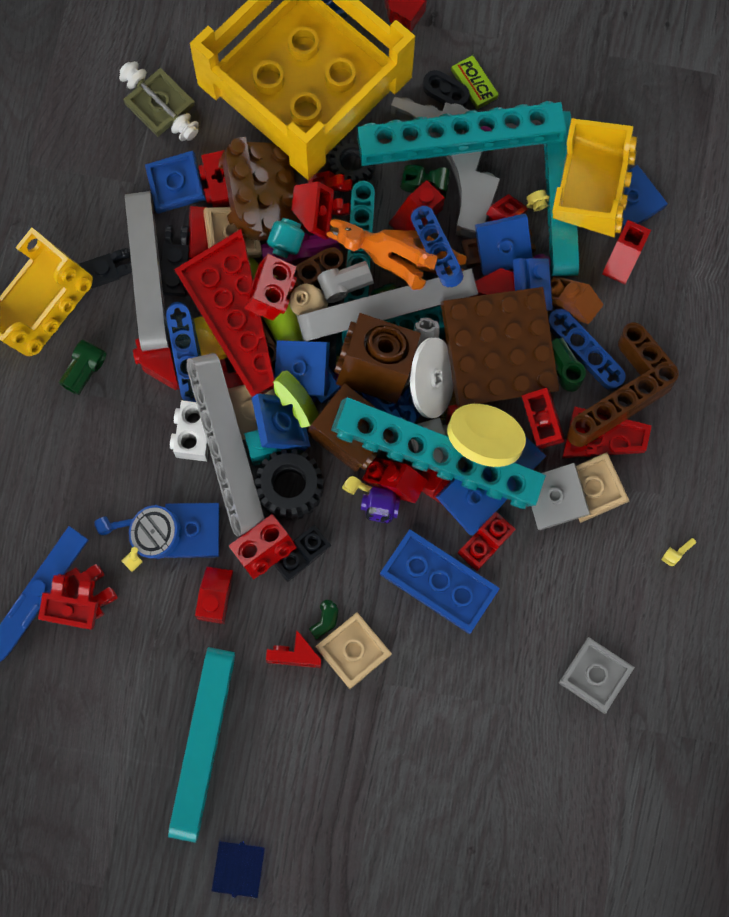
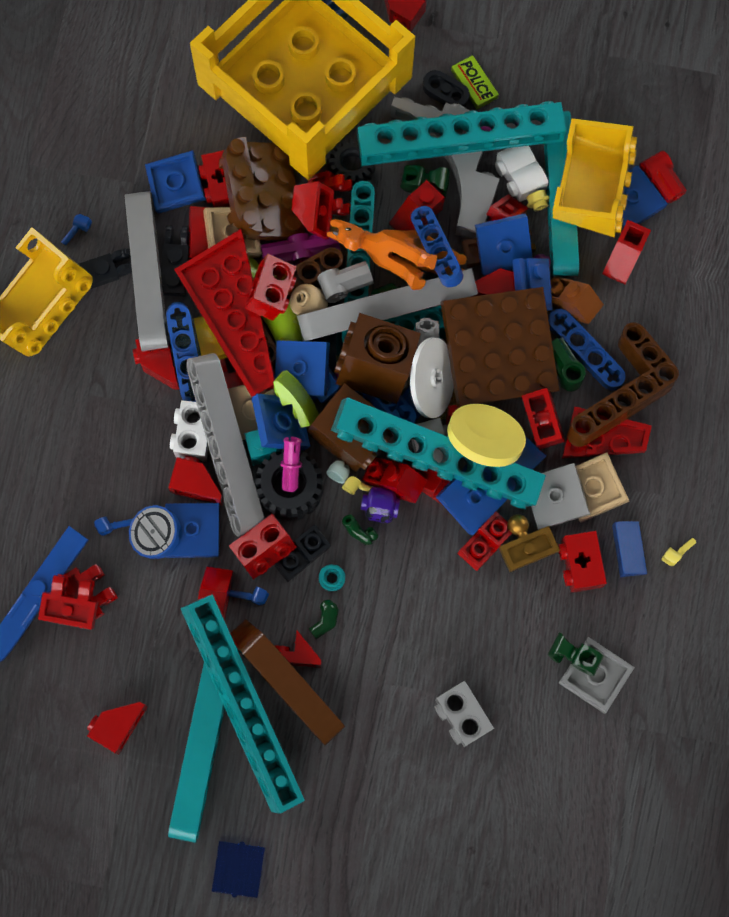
dark green piece [58,340,107,395] -> none
olive plate [119,61,199,141] -> none
light yellow hand [121,547,142,572] -> none
teal head [267,218,305,259] -> none
tan plate [315,612,392,689] -> none
blue plate [380,529,500,634] -> none
none -> blue hand [61,214,92,246]
none -> red slope [87,702,148,755]
none -> red slope [168,456,224,506]
none -> teal brick [180,594,305,814]
none -> blue hand [229,587,269,606]
none -> reddish brown beam [230,619,345,746]
none -> dark pink axle [280,437,302,492]
none -> teal plate [319,564,345,592]
none -> light aqua hinge [326,460,350,484]
none -> dark green arm [342,515,378,545]
none -> light grey brick [434,681,494,747]
none -> white brick [495,146,548,202]
none -> pearl gold plate [499,514,560,572]
none -> dark green leg [548,633,604,676]
none -> red brick [558,531,607,593]
none -> blue slope [612,521,647,577]
none -> red piece [639,151,687,203]

